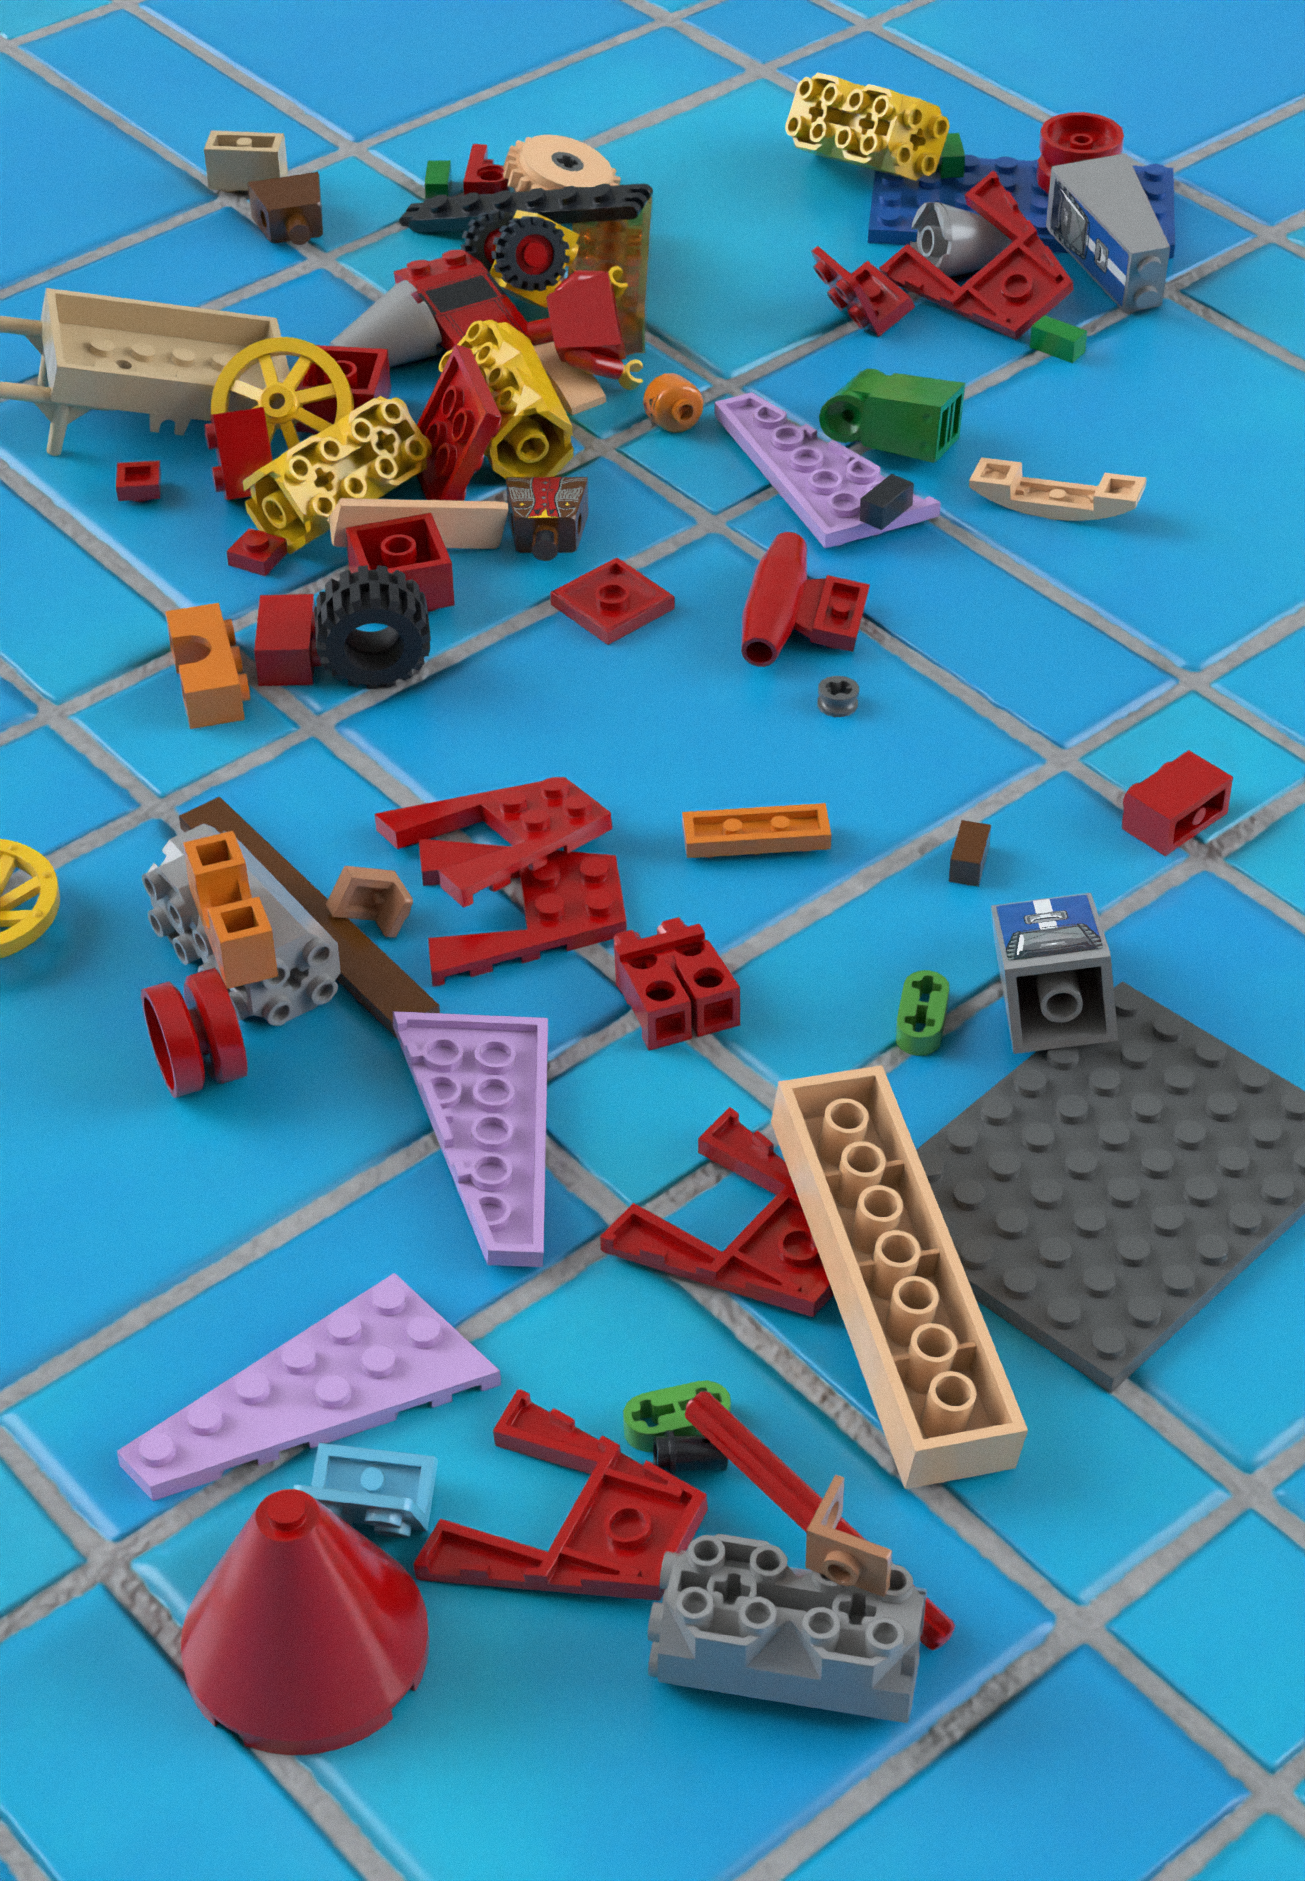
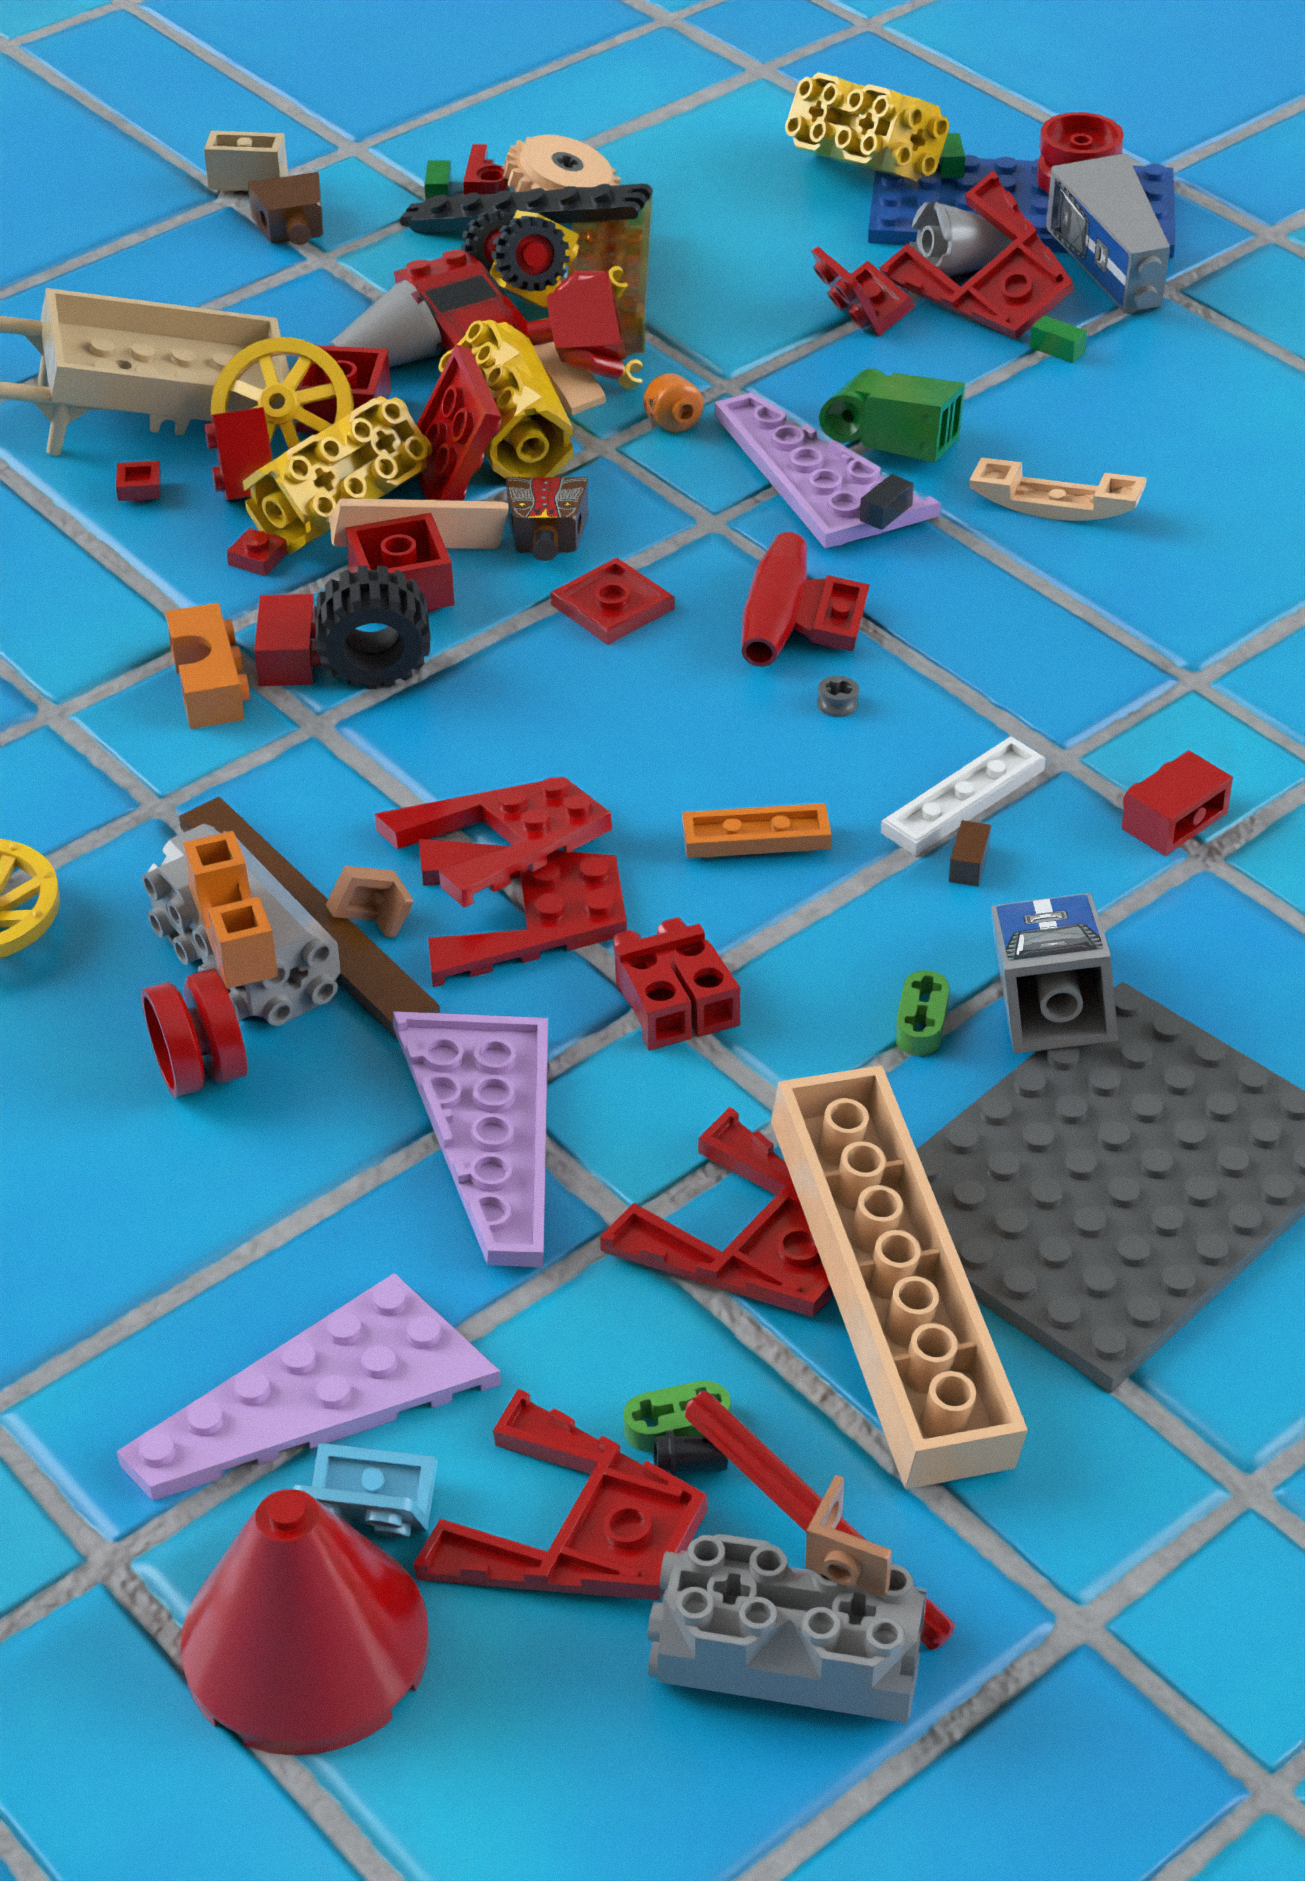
none -> white tile [881,736,1046,856]

